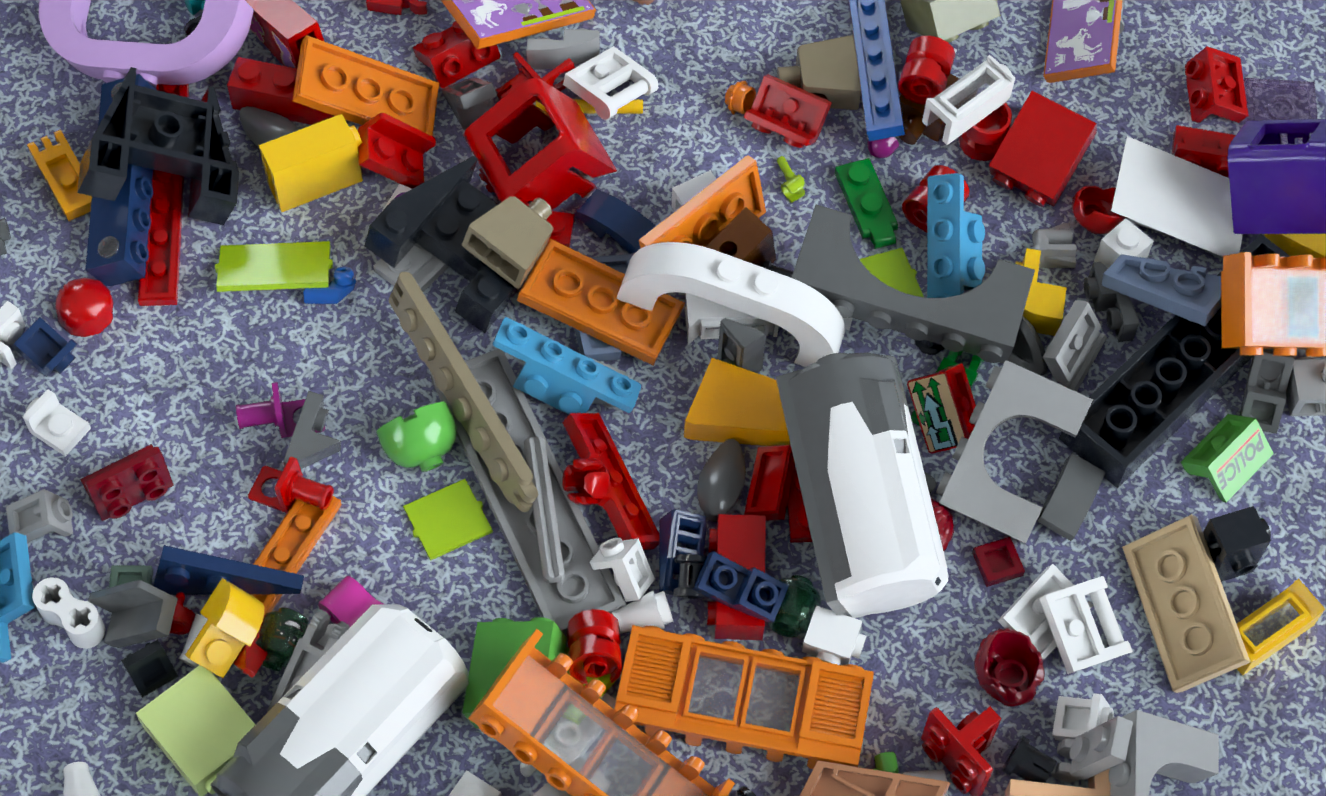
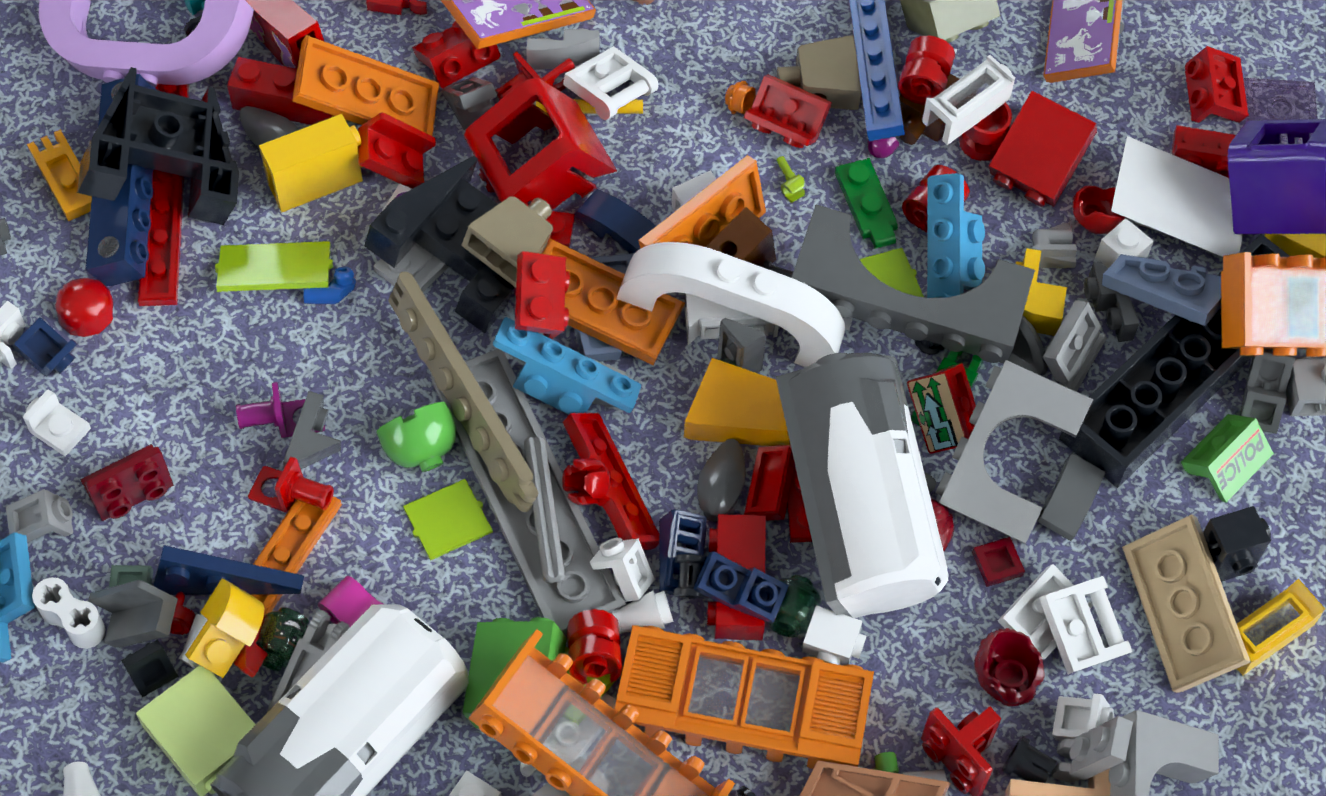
none -> red bracket [515,251,570,340]

